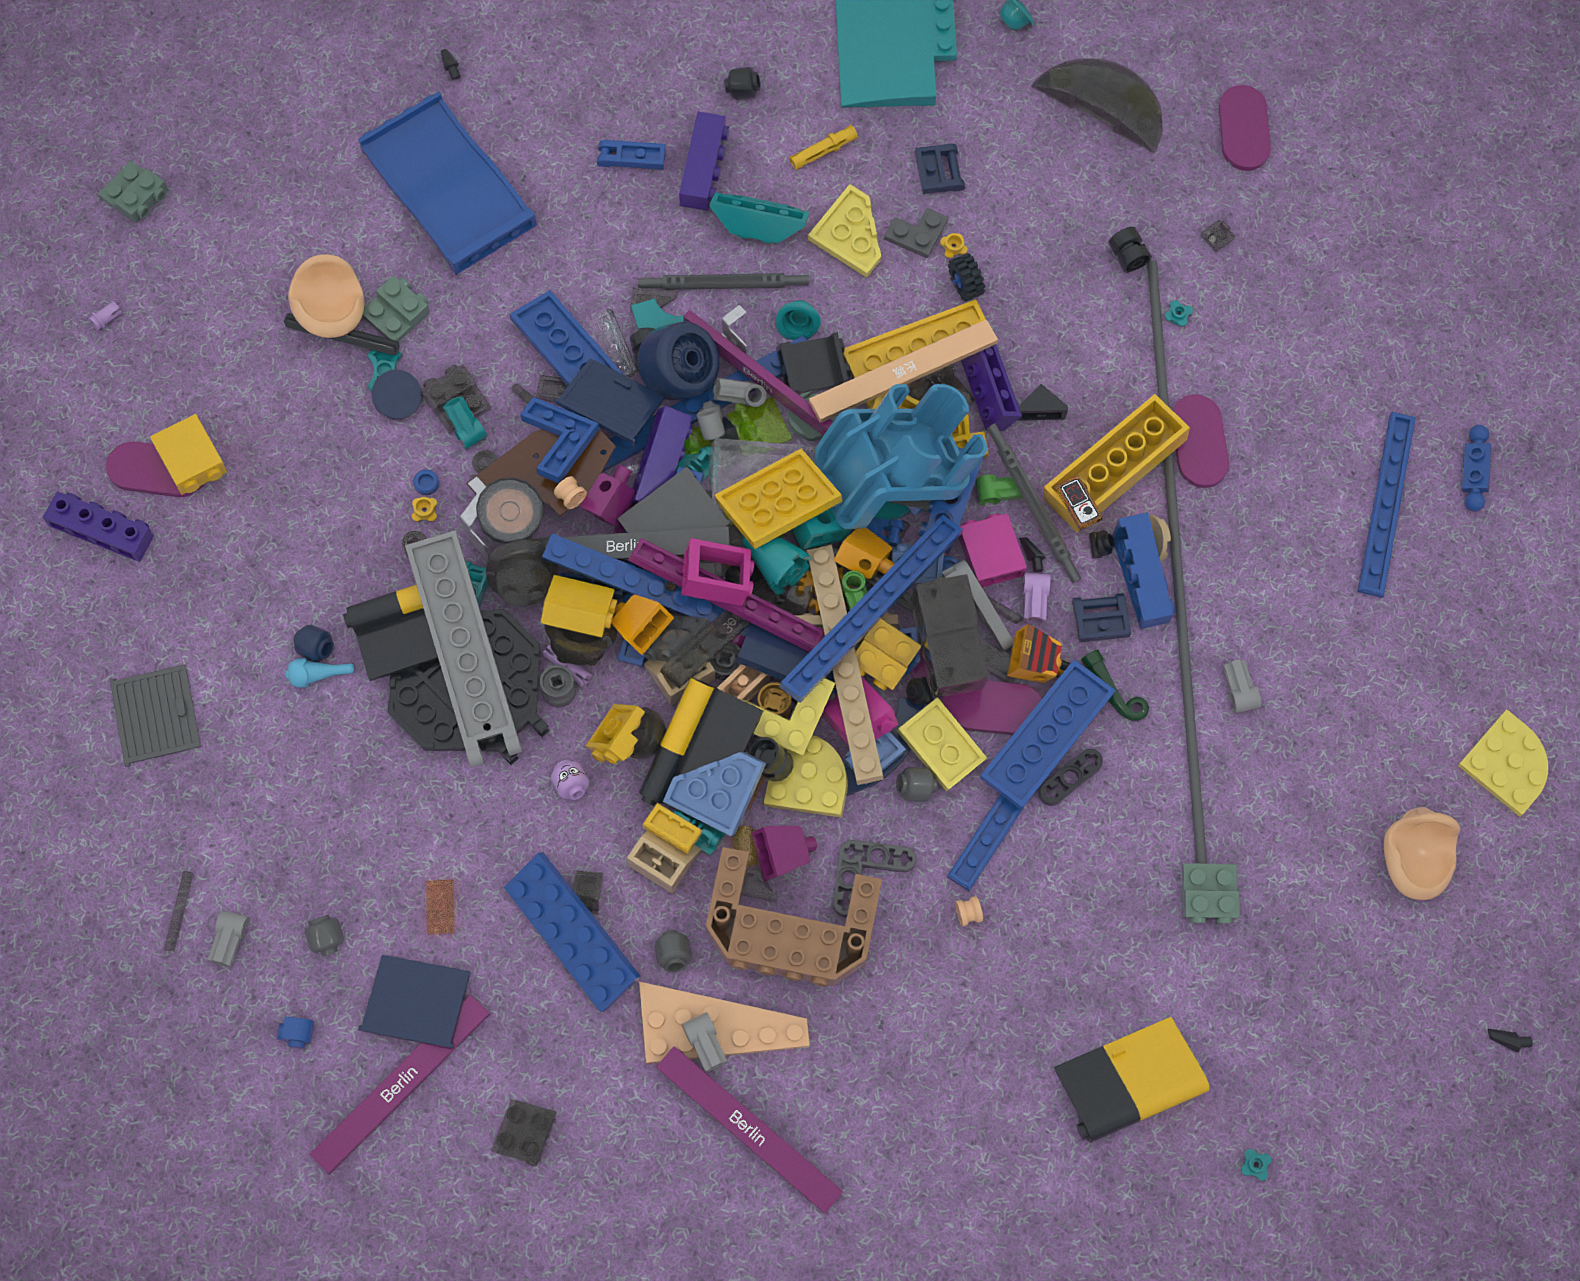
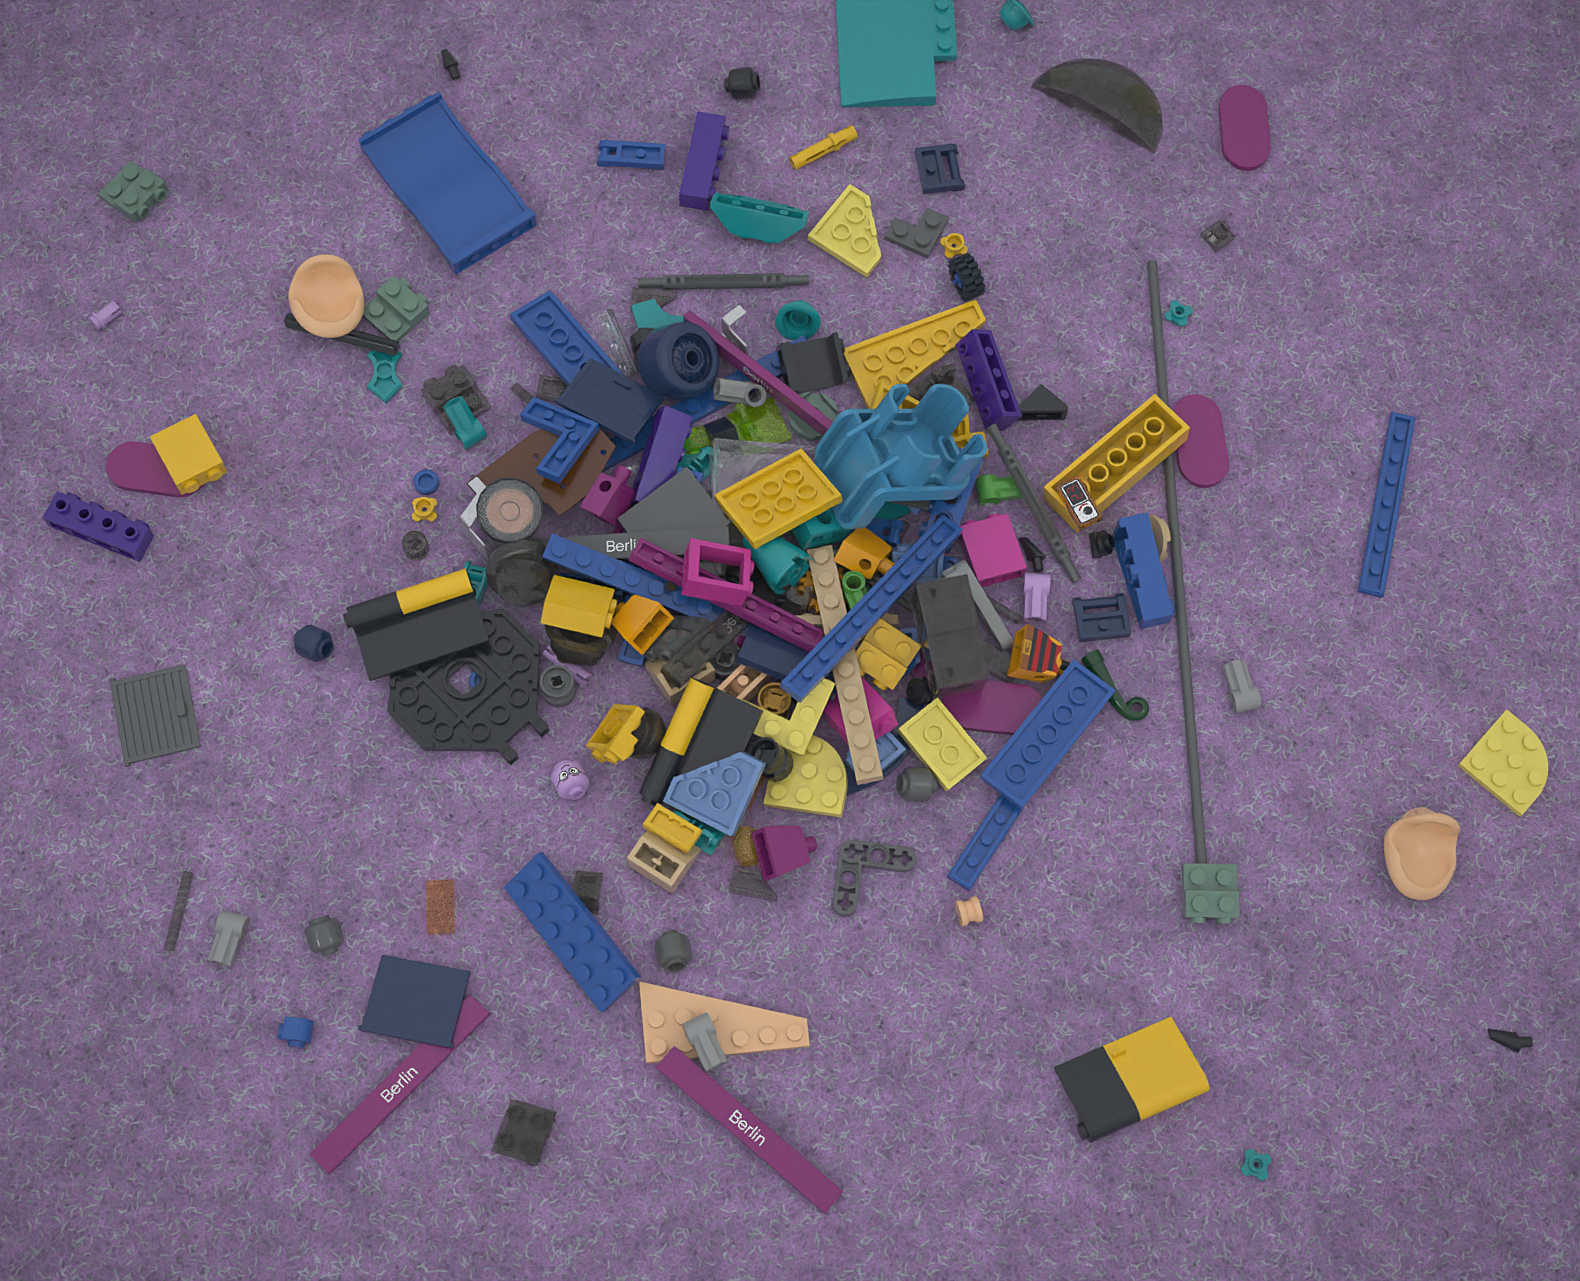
medium azure piece [285,658,354,688] -> none
dark blue tile [371,370,422,420] -> none
light grey hinge [405,530,523,768] -> none
clear smoke plate [472,450,497,473] -> none
light nougat wheel [554,476,587,509] -> none
light grey piece [697,401,725,440] -> none
medium nougat wedge [706,847,882,987] -> none
light nougat tile [809,320,998,423] -> none
black beam [1039,749,1103,806] -> none
black wheel [1108,227,1152,273] -> none
blue plate [1462,425,1492,512] -> none

